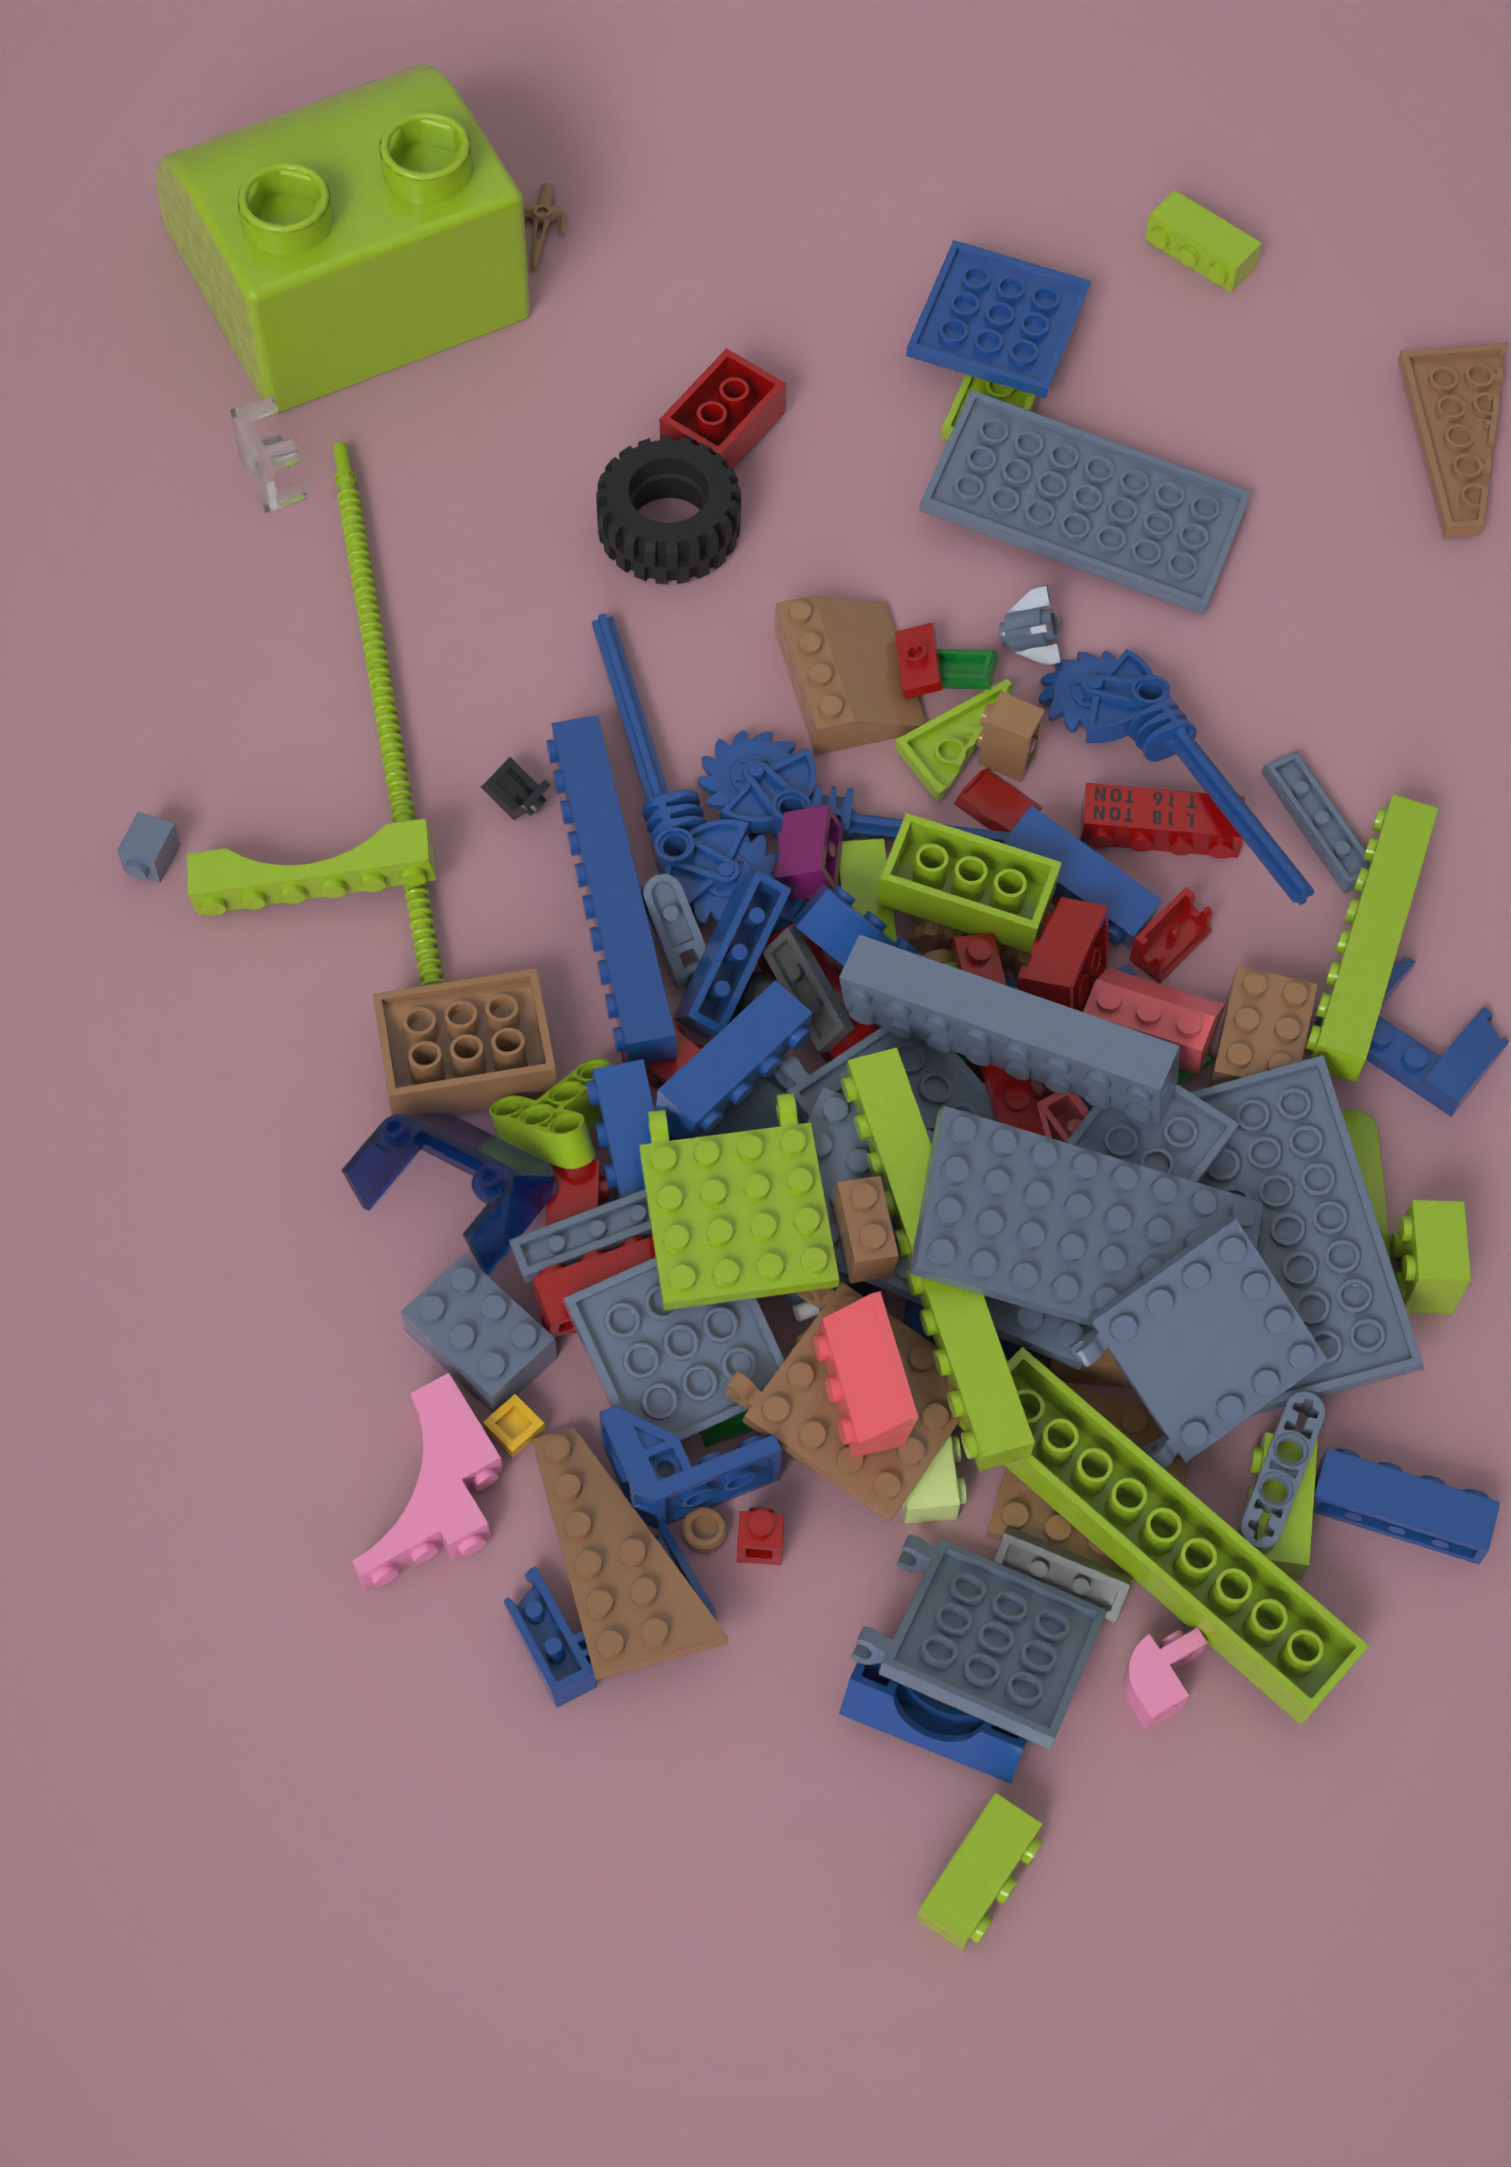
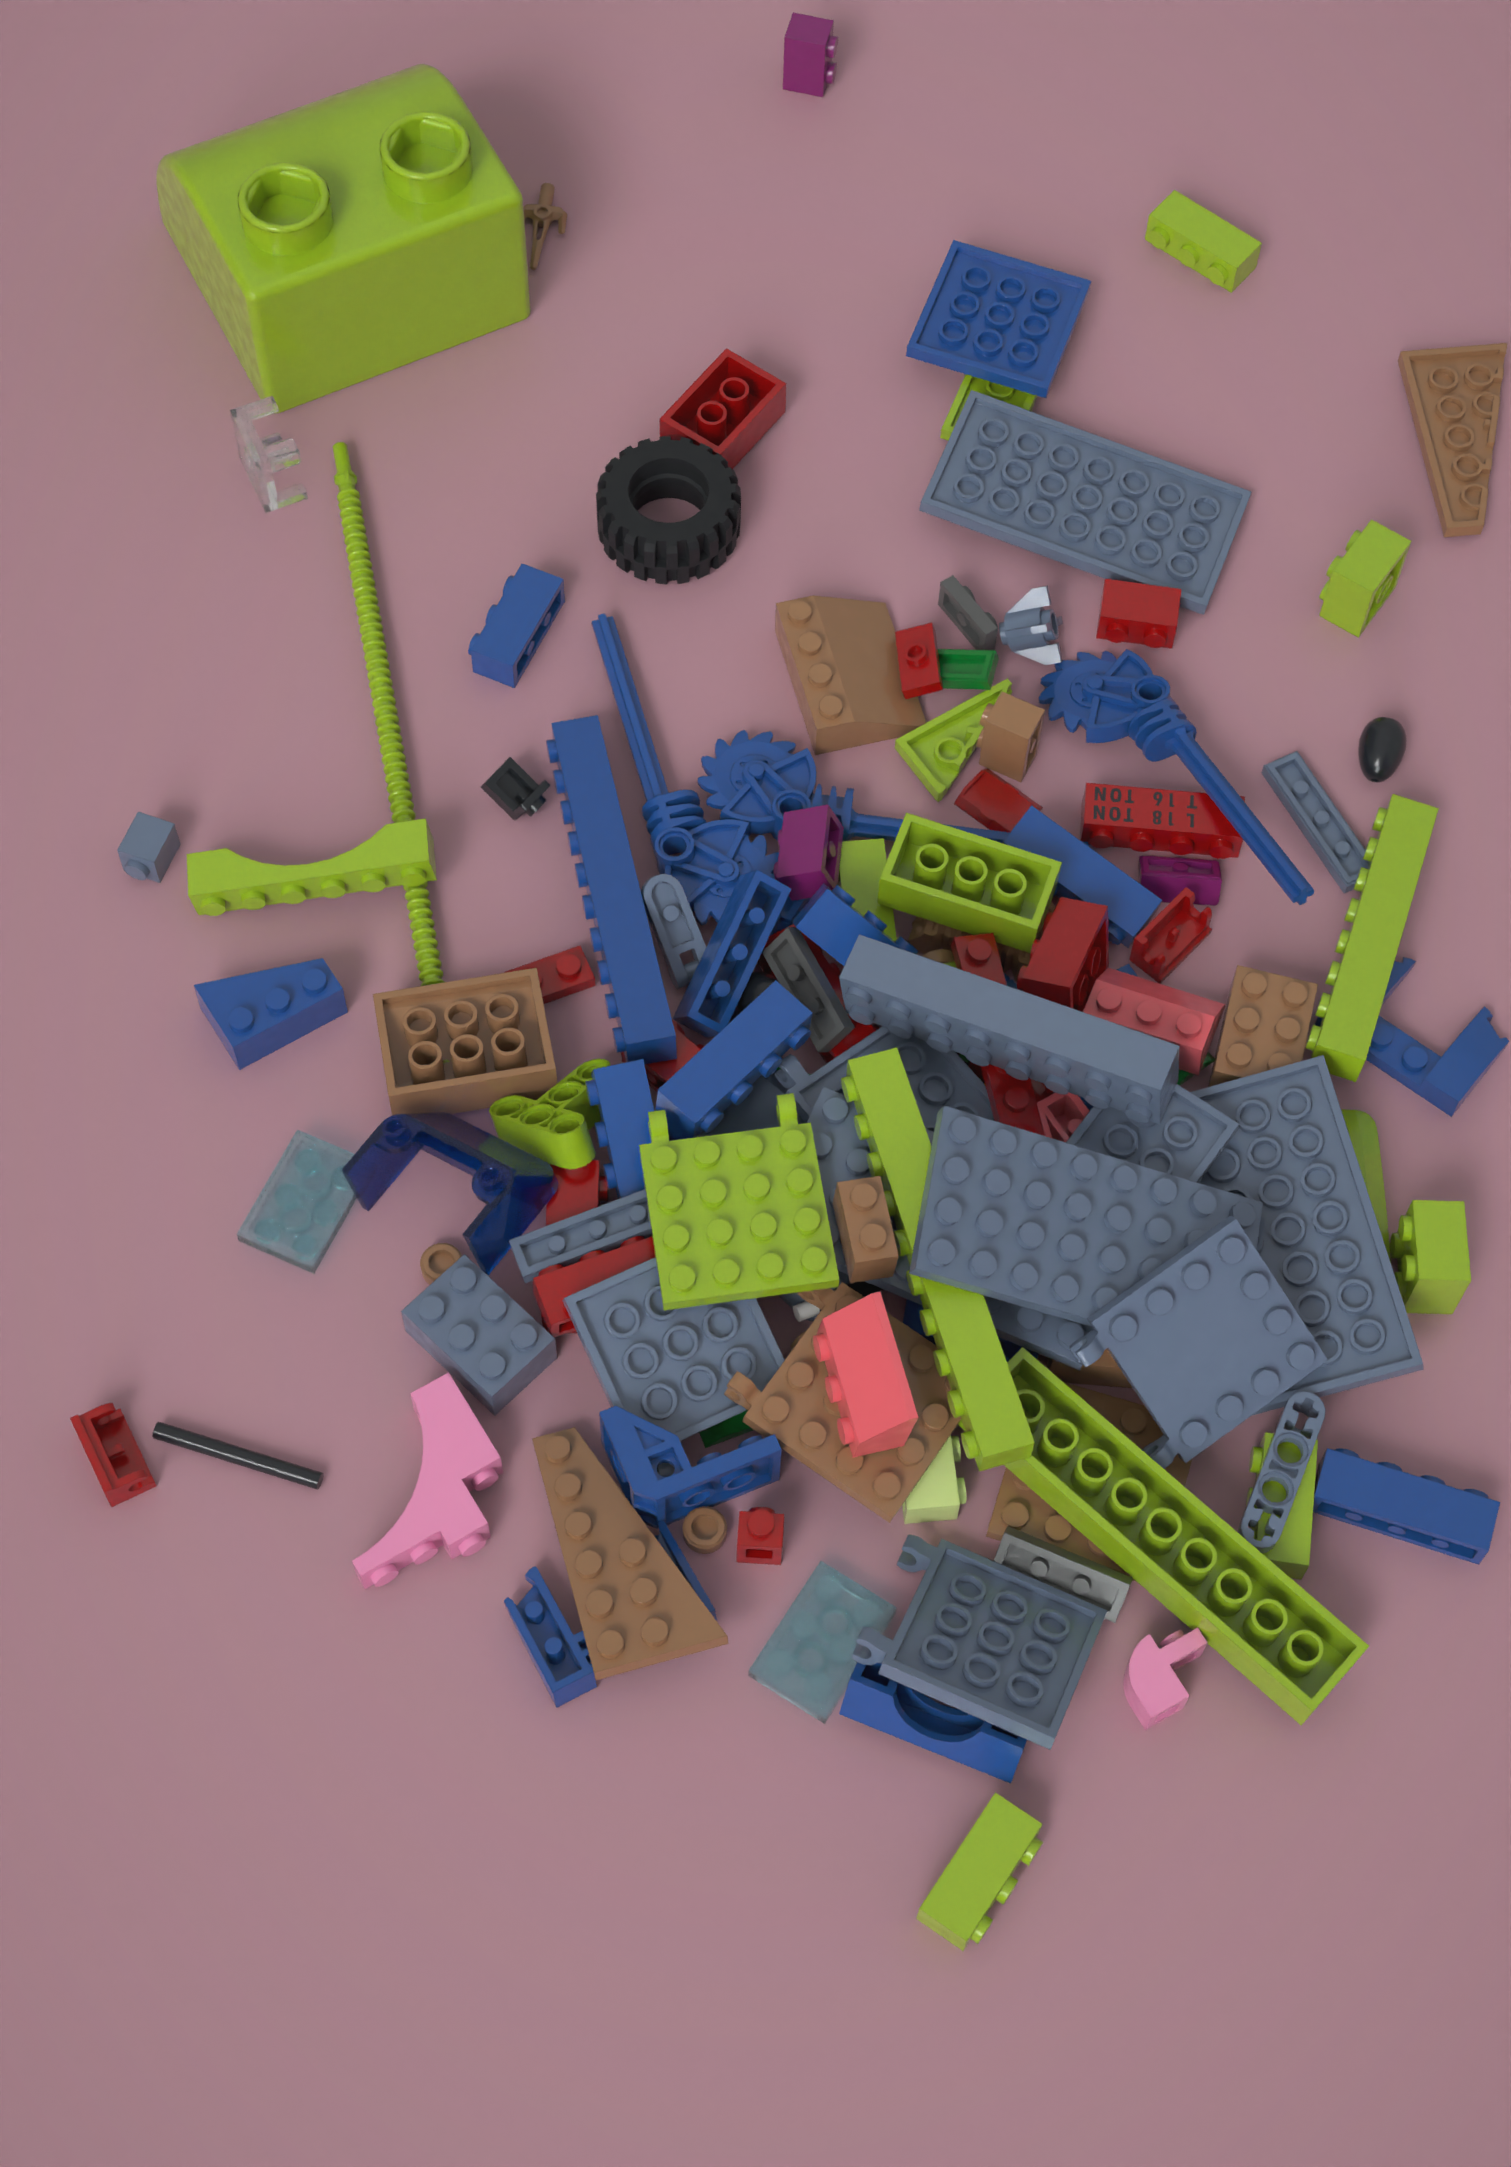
yellow plate [483,1394,545,1458] -> none
none -> red hinge [70,1403,156,1507]
none -> black bar [152,1422,324,1490]
none -> blue wedge [194,958,348,1070]
none -> clear light blue plate [237,1130,374,1274]
none -> medium nougat tile [420,1243,462,1285]
none -> blue brick [468,563,565,688]
none -> red plate [504,945,596,1004]
none -> clear light blue plate [748,1561,897,1724]
none -> magenta brick [783,12,838,97]
none -> dark grey plate [938,575,998,650]
none -> red brick [1096,579,1181,649]
none -> magenta slope [1139,855,1222,906]
none -> lime brick [1319,519,1411,638]
none -> black animal [1358,717,1407,783]

